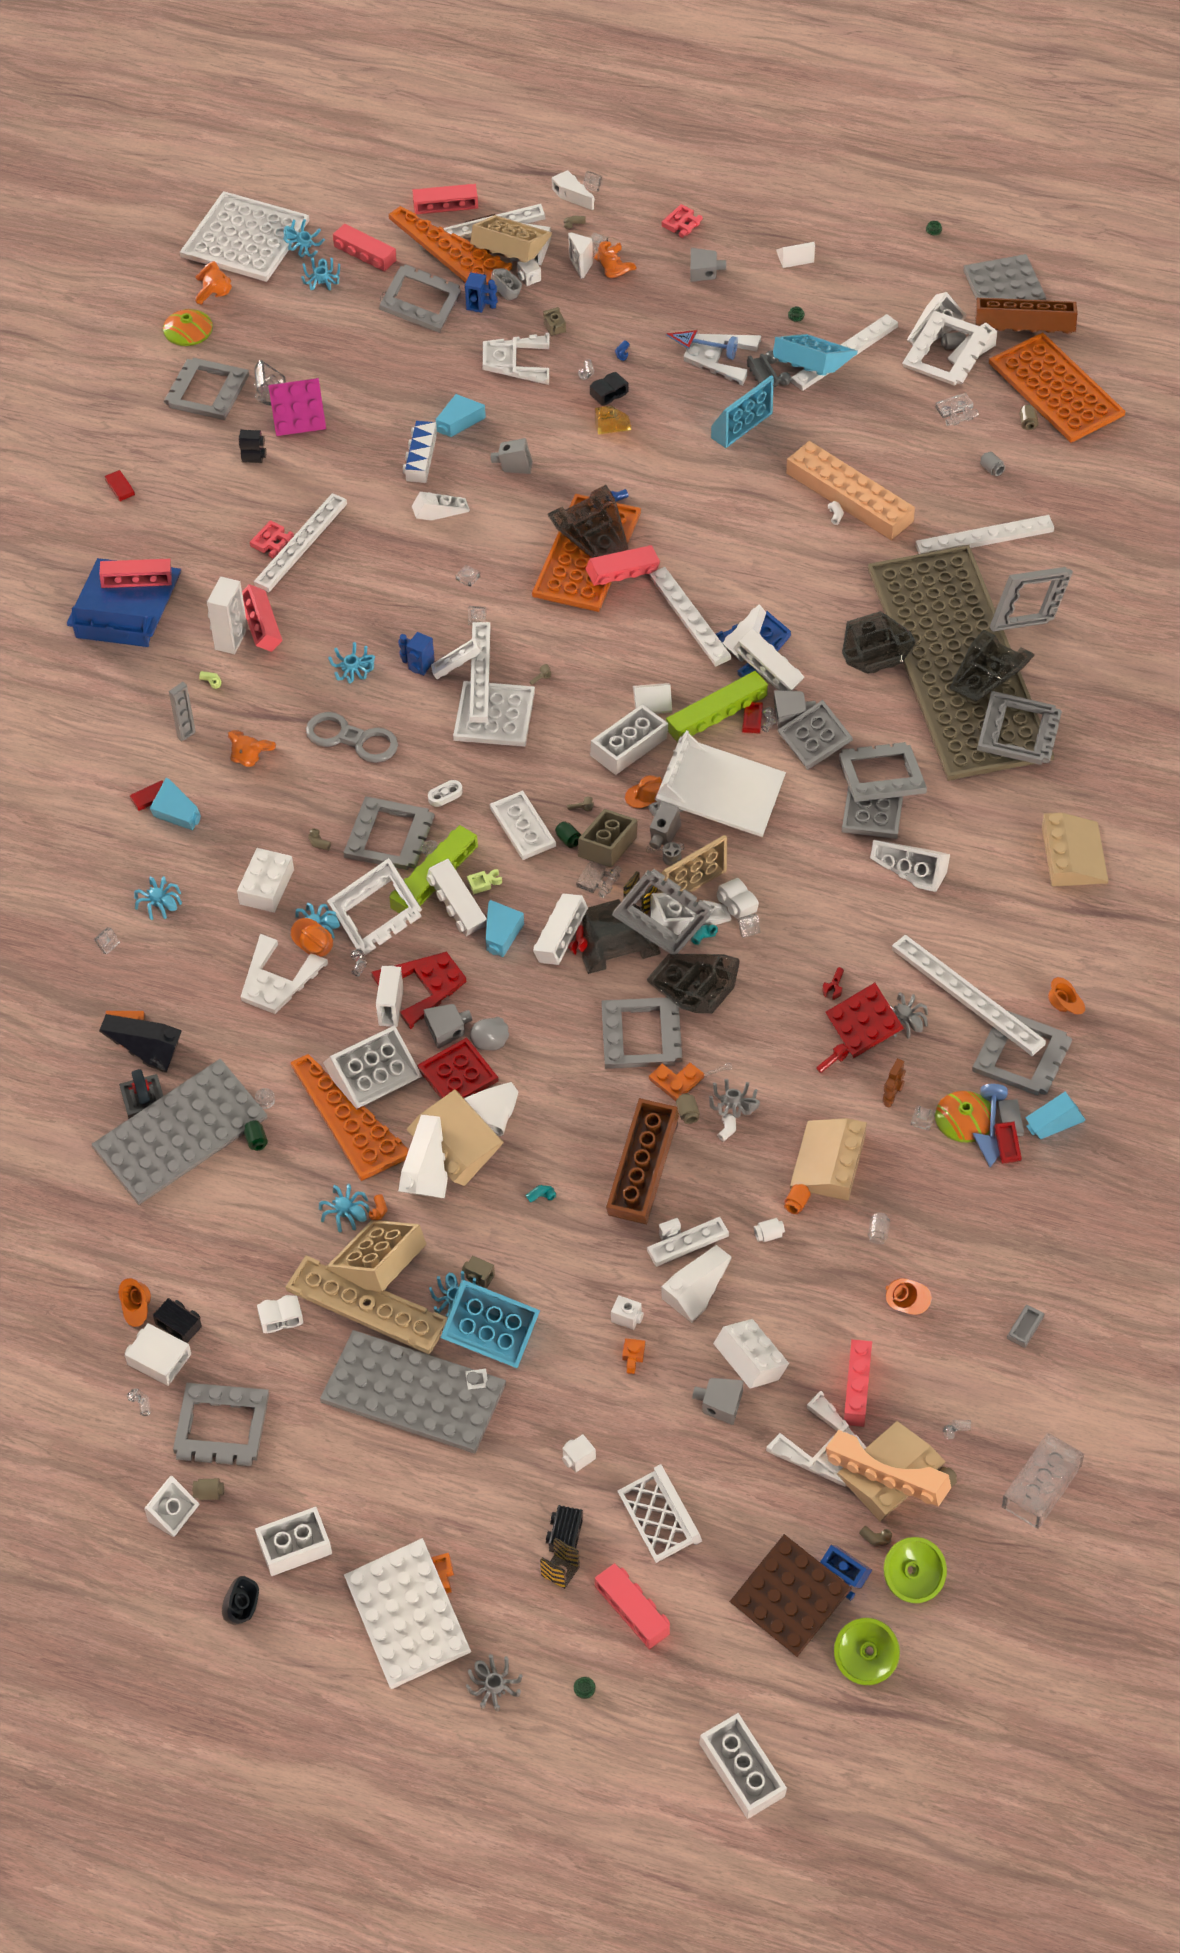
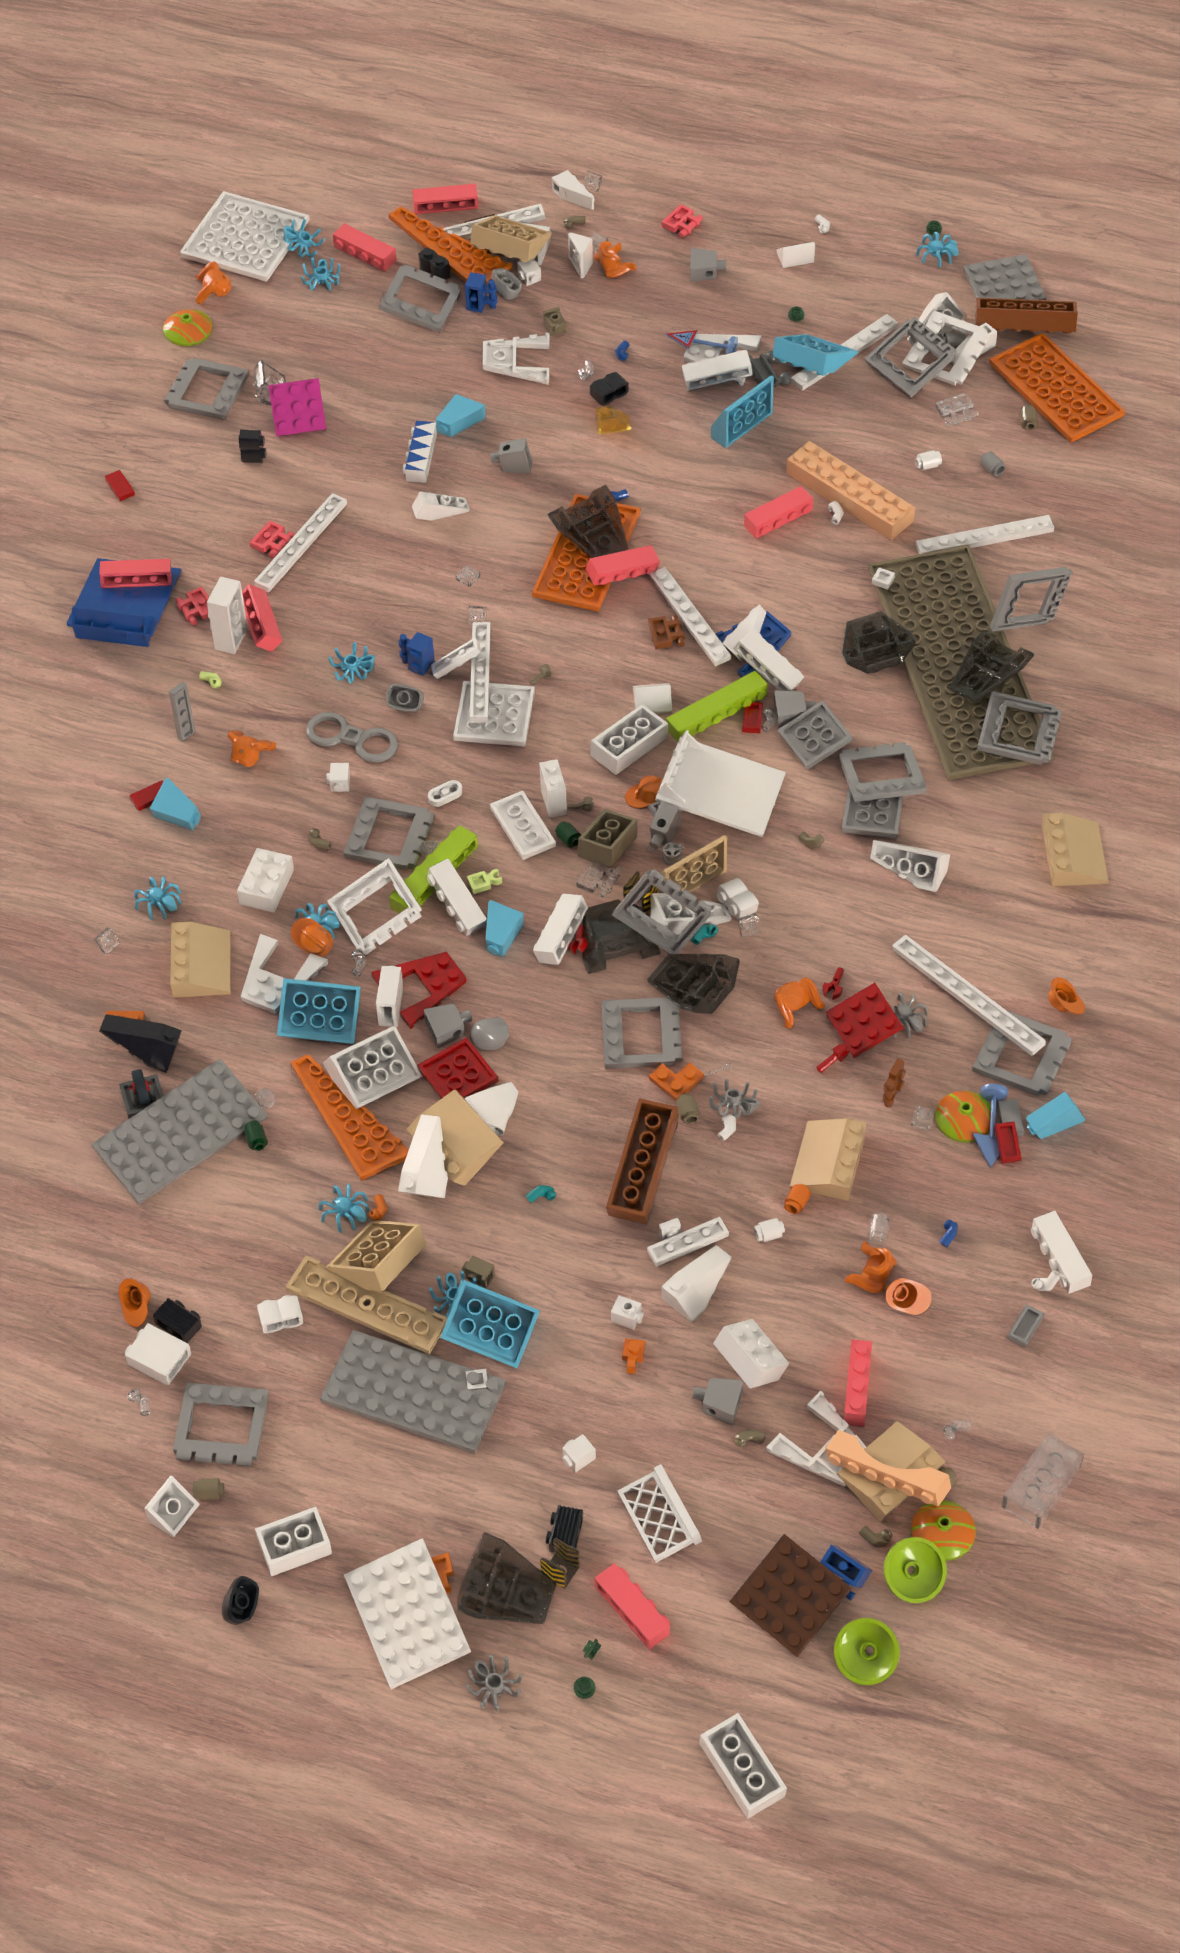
none -> tan slope [170,922,231,998]
none -> coral plate [176,586,209,625]
none -> medium azure slope [277,978,361,1044]
none -> white brick [326,763,350,792]
none -> light grey piece [386,684,424,712]
none -> black brick [418,248,450,280]
none -> clear smoke wedge [457,1532,557,1624]
none -> white brick [539,759,567,818]
none -> clear green plate [582,1638,601,1660]
none -> dark orange plate [648,616,685,650]
none -> white brick [682,349,752,391]
none -> dark tan arm [735,1429,766,1447]
none -> coral brick [744,486,813,538]
none -> orange hair [774,977,825,1029]
none -> dark tan arm [798,832,824,849]
none -> white arm [815,214,830,234]
none -> orange hair [845,1241,897,1293]
none -> light grey hinge [865,317,956,398]
none -> white plate [872,568,895,590]
none -> orange dish [911,1500,976,1561]
none -> white brick [915,450,942,471]
none -> medium azure animal [916,232,959,267]
none -> blue arm [939,1219,958,1248]
none -> white brick [1031,1211,1093,1294]
none -> white arm [1031,1270,1061,1291]

